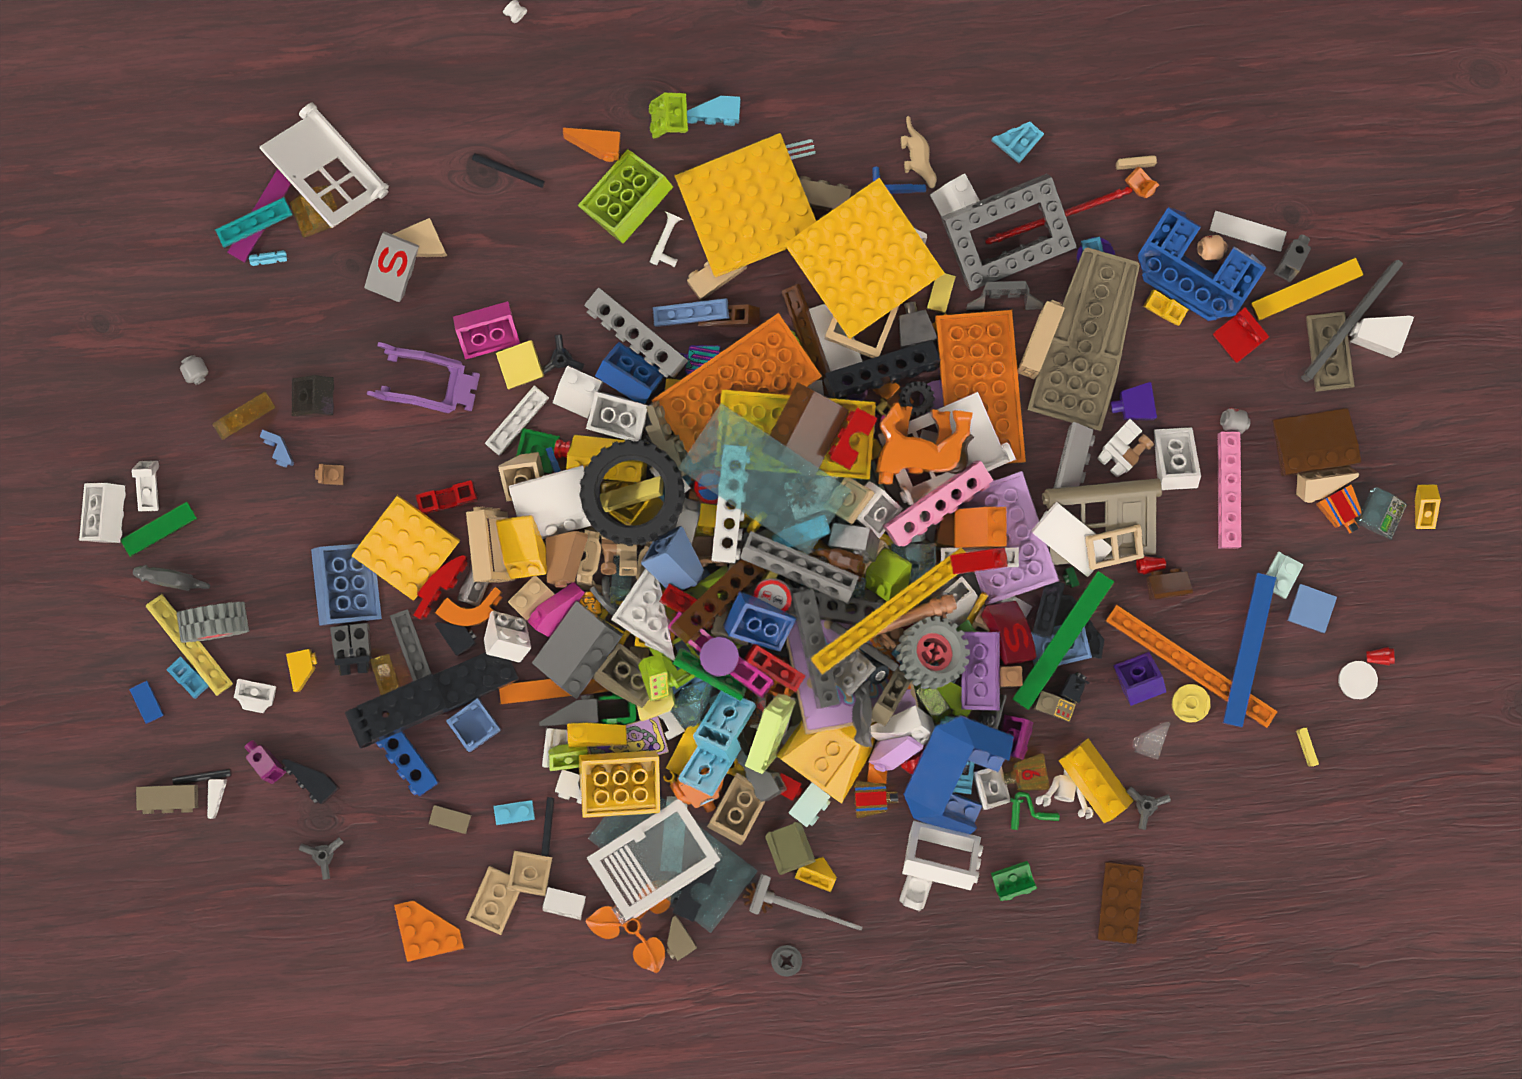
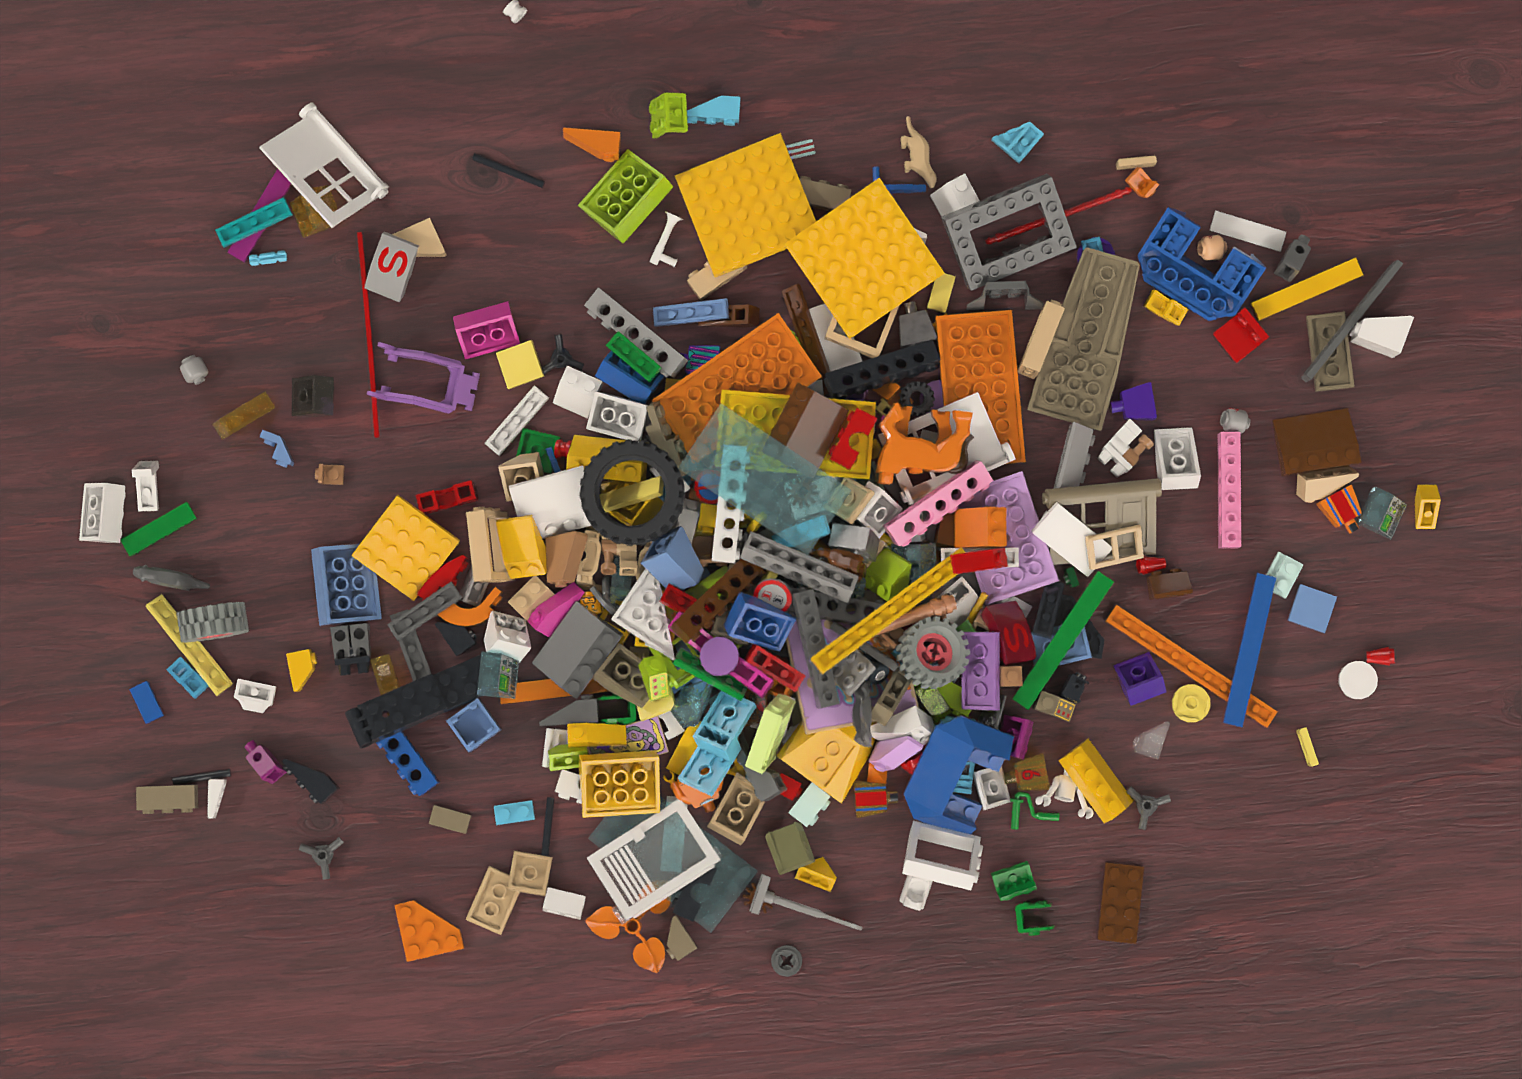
none -> red piece [357,232,380,438]
none -> dark grey tile [387,582,462,641]
none -> clear light blue slope [477,652,519,699]
none -> green plate [606,331,662,383]
none -> green piece [1015,901,1055,936]

